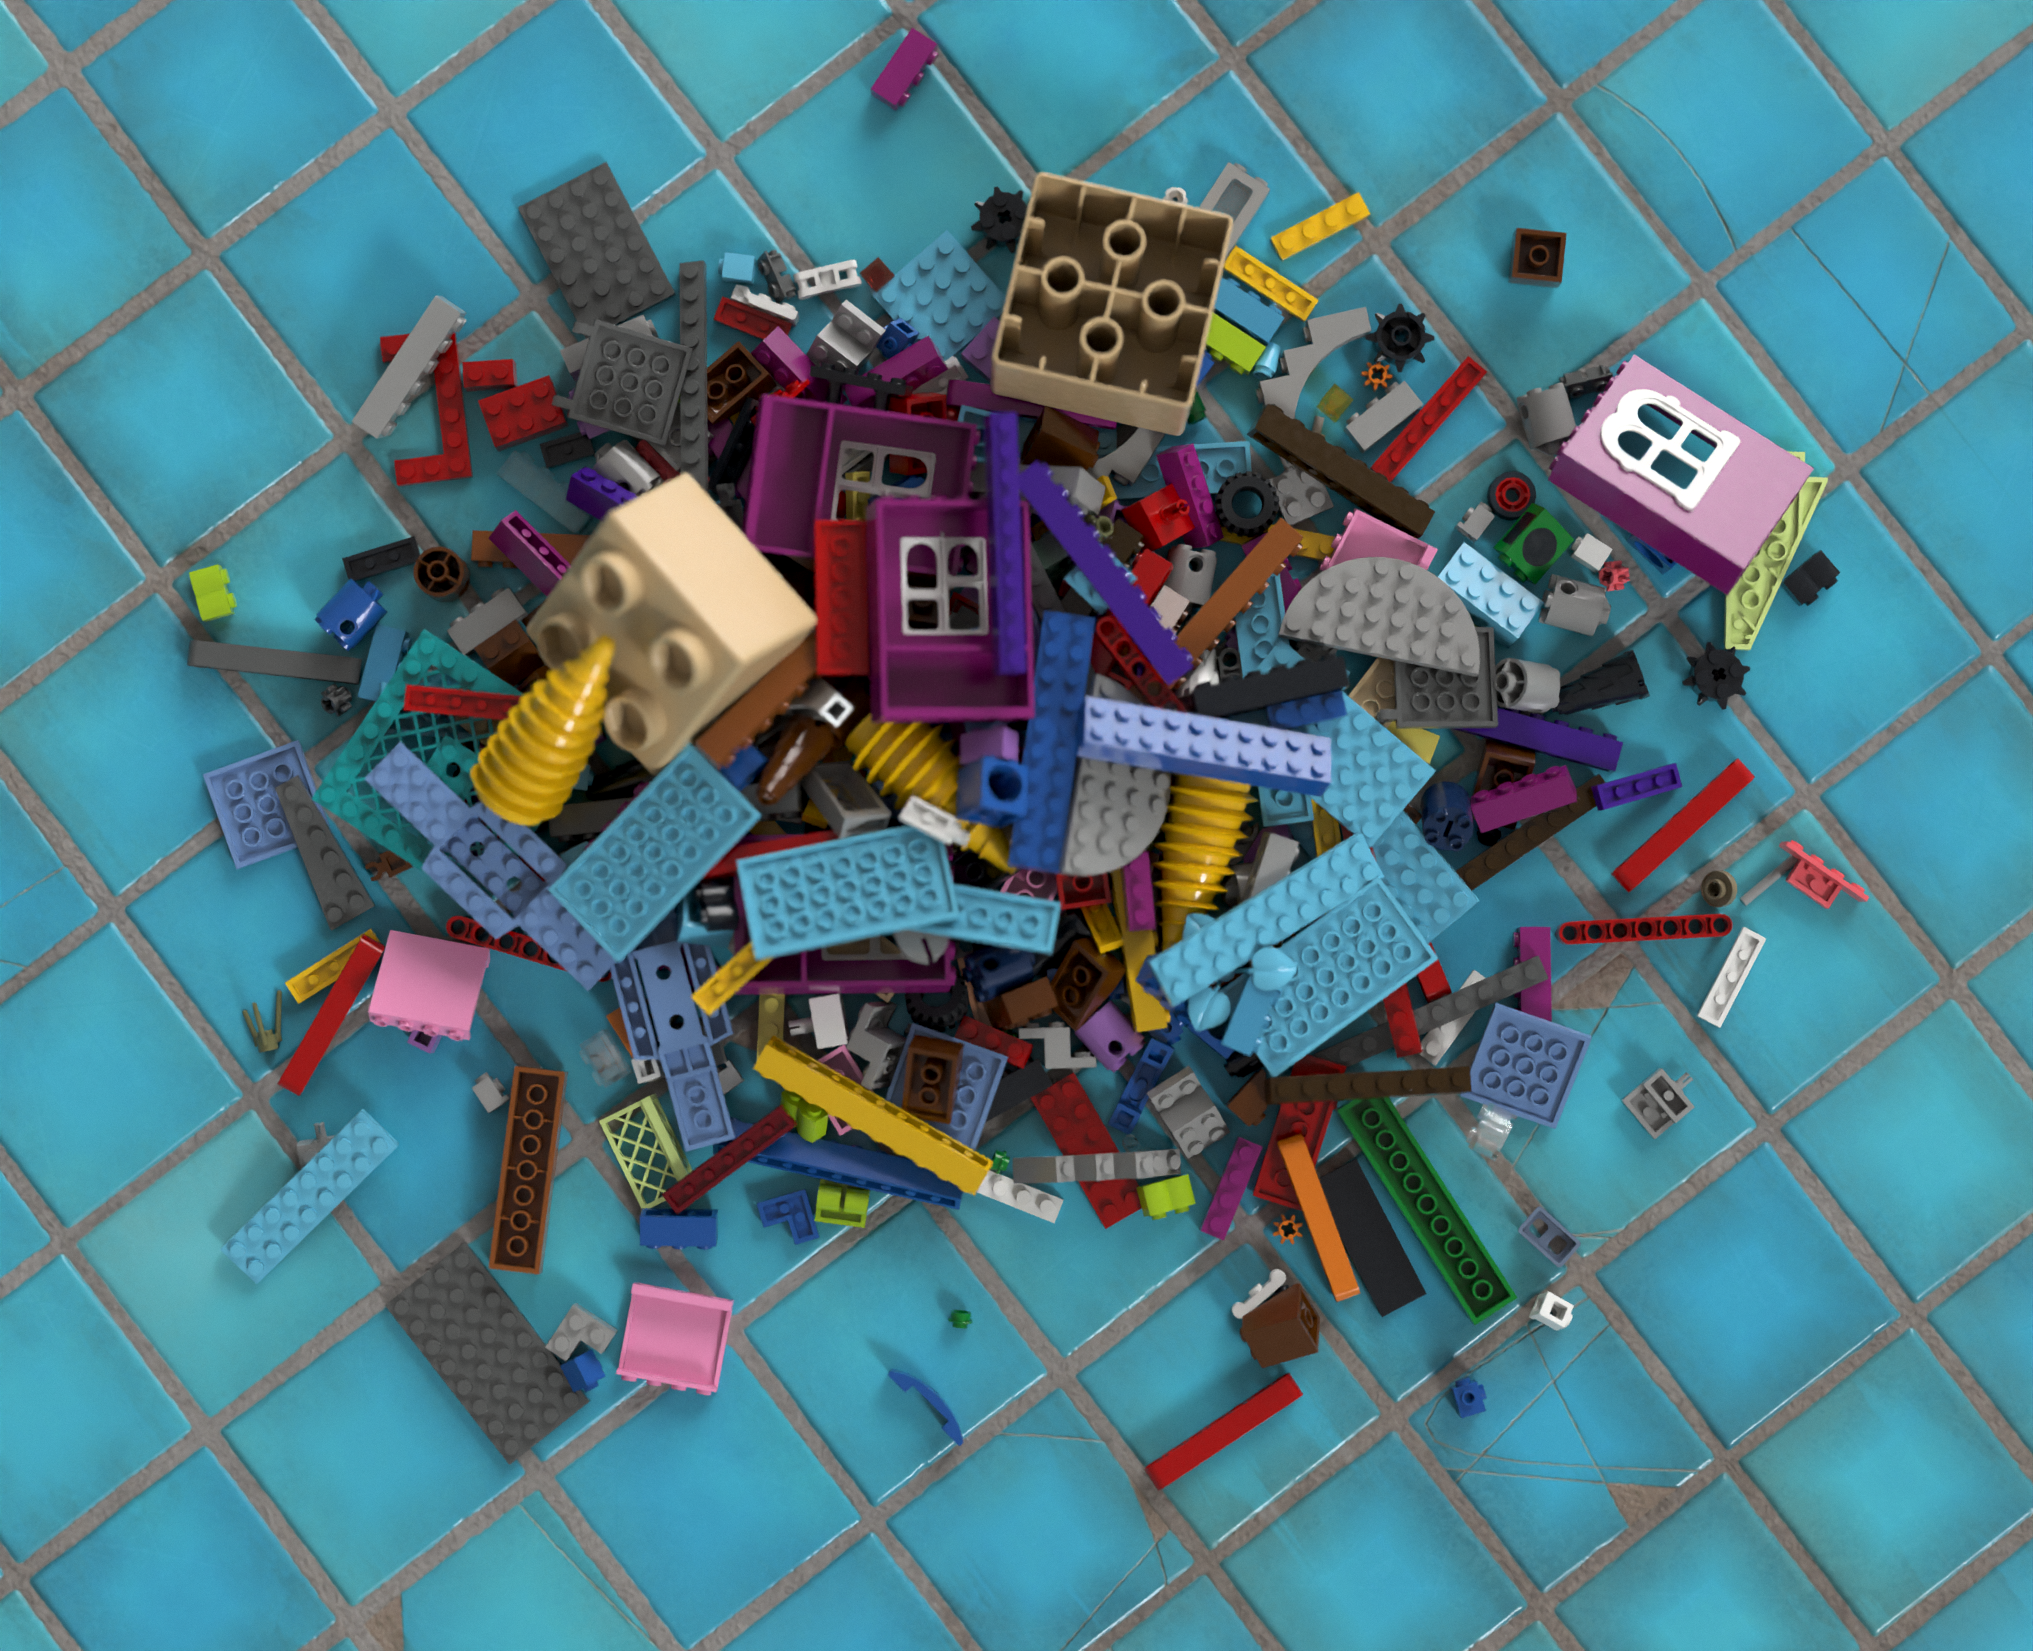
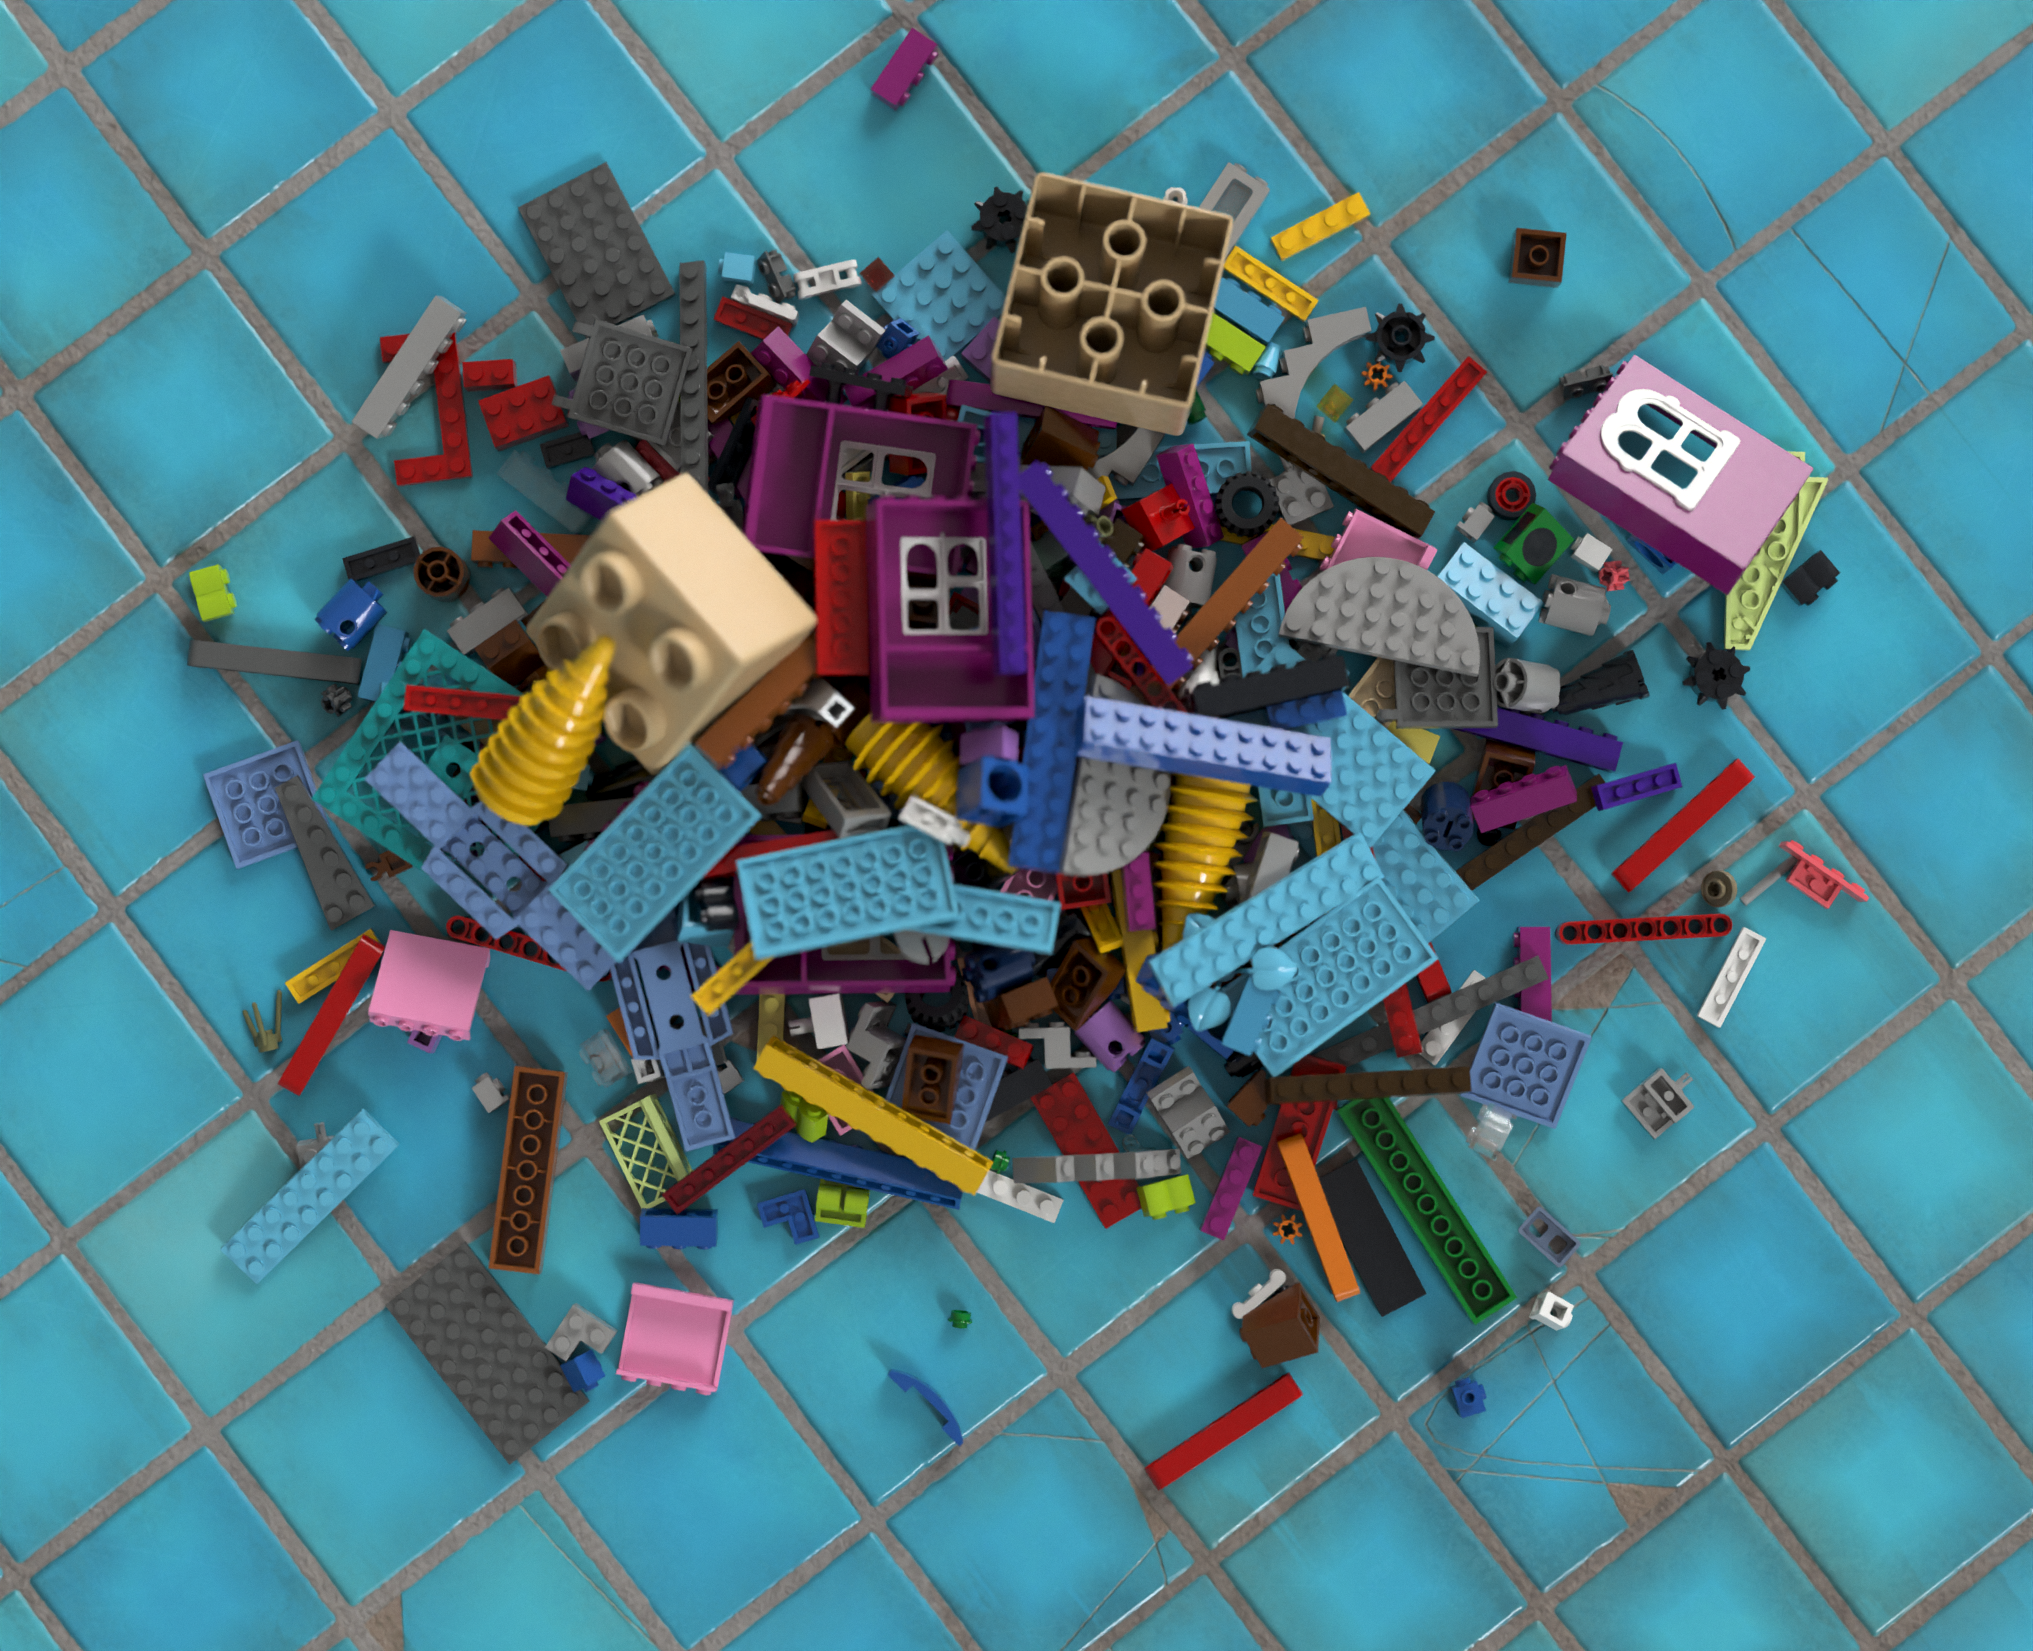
light grey cylinder [1516,383,1576,456] -> none

